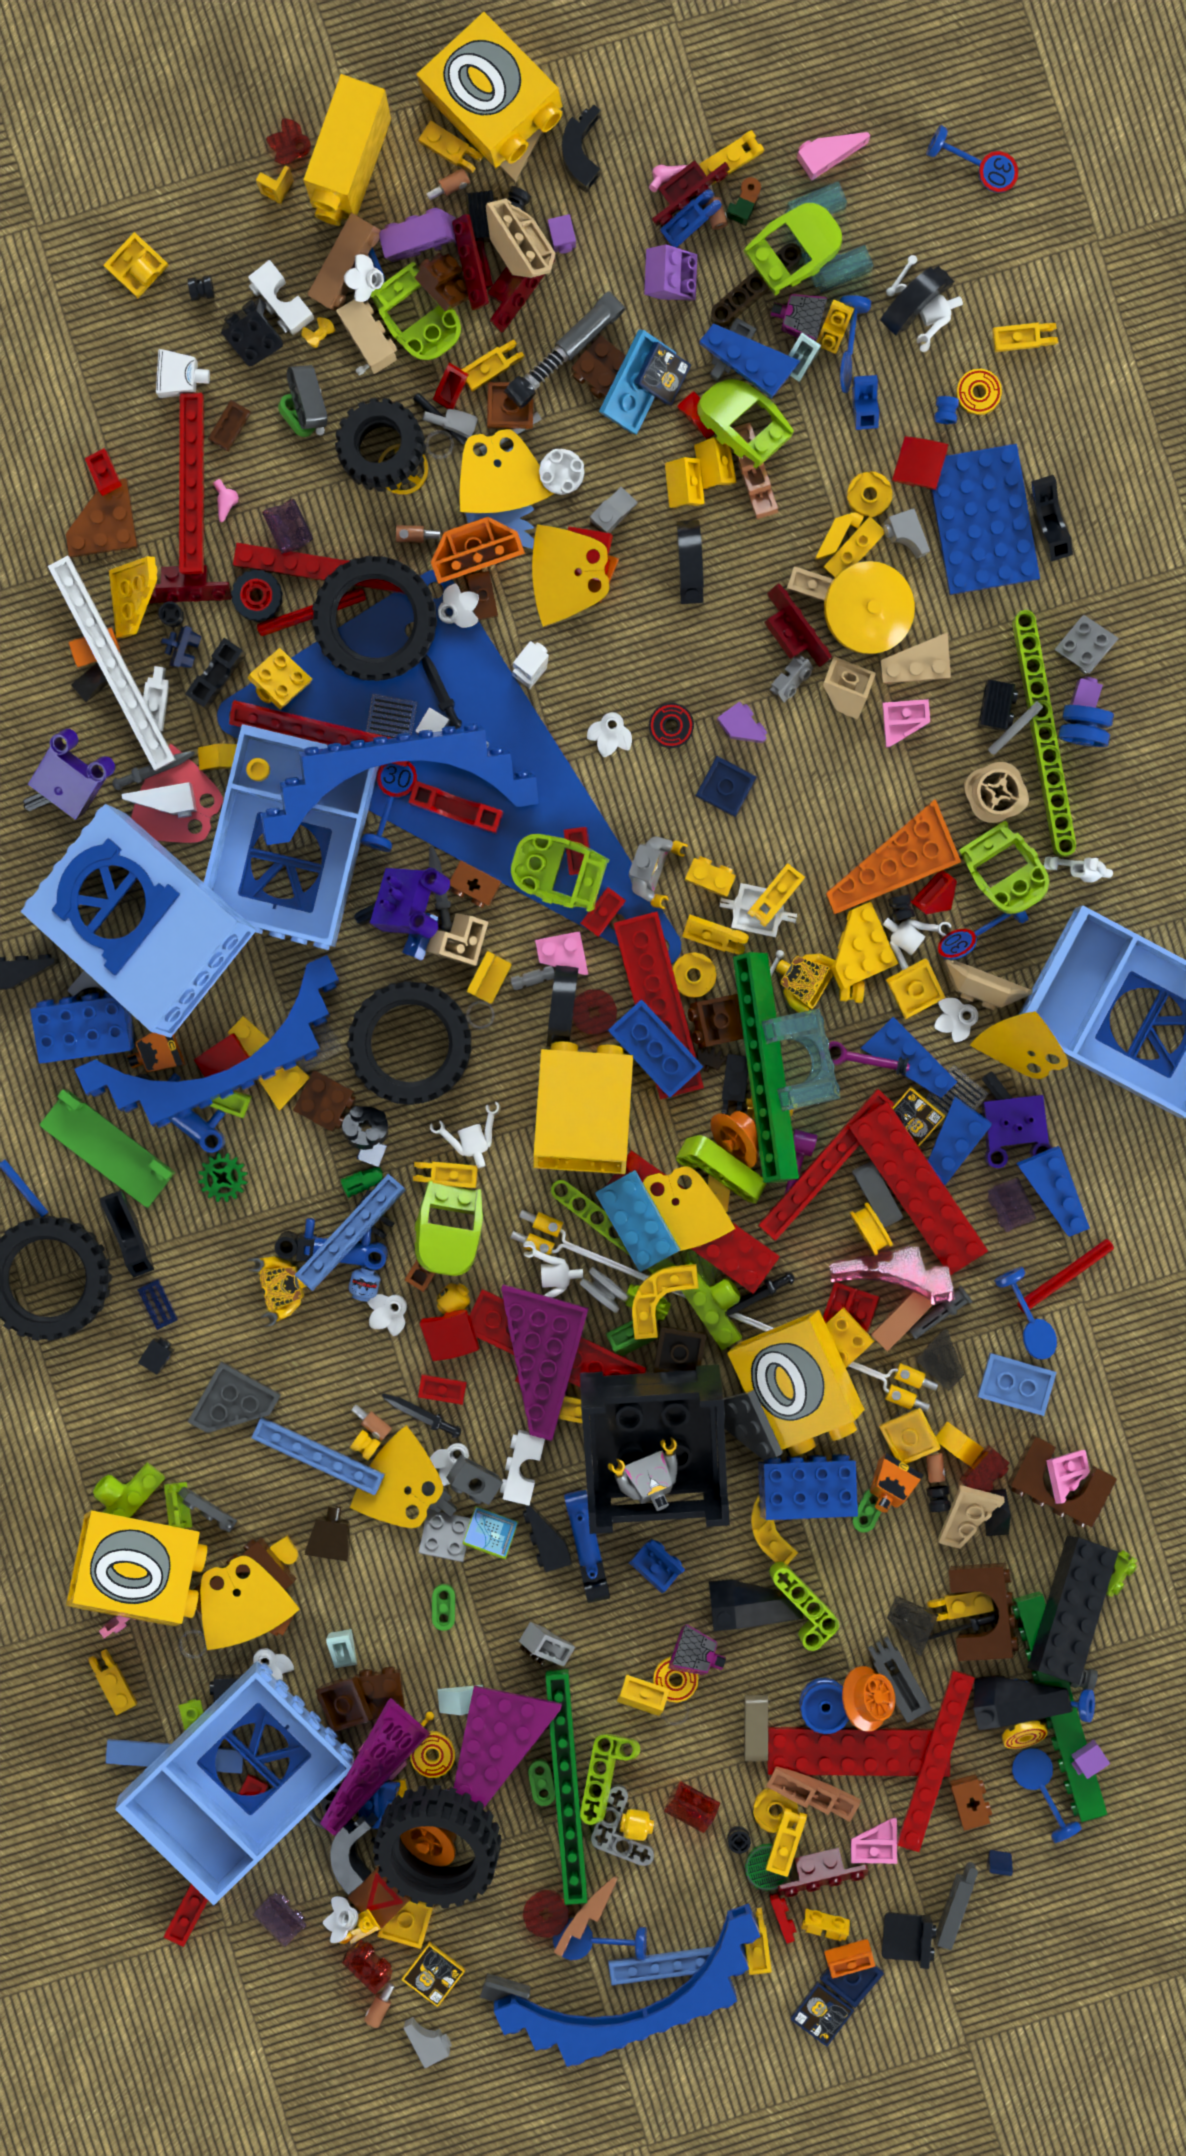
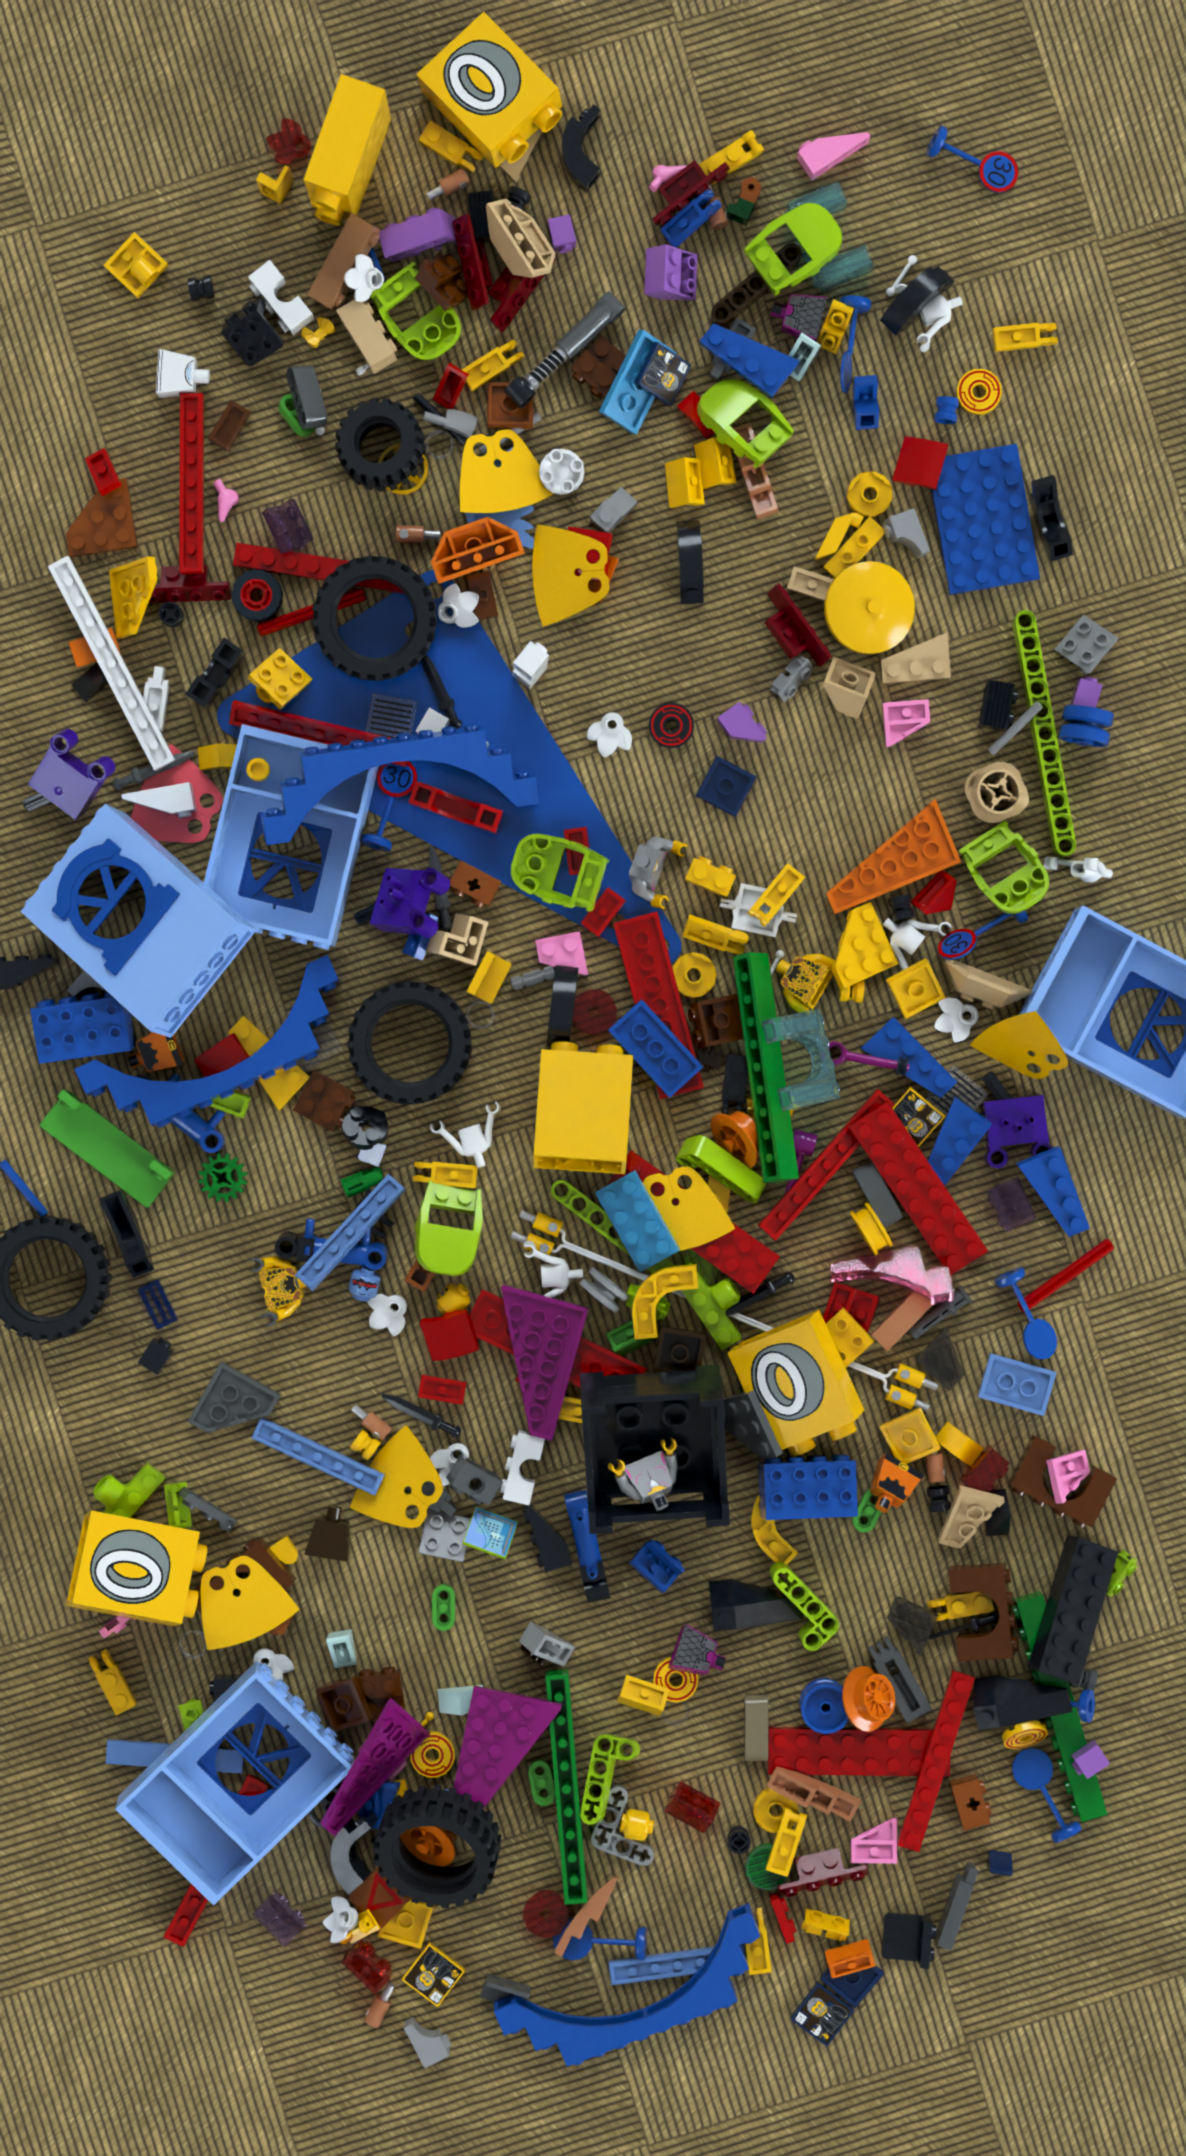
dark blue hips [161,626,201,668] -> none

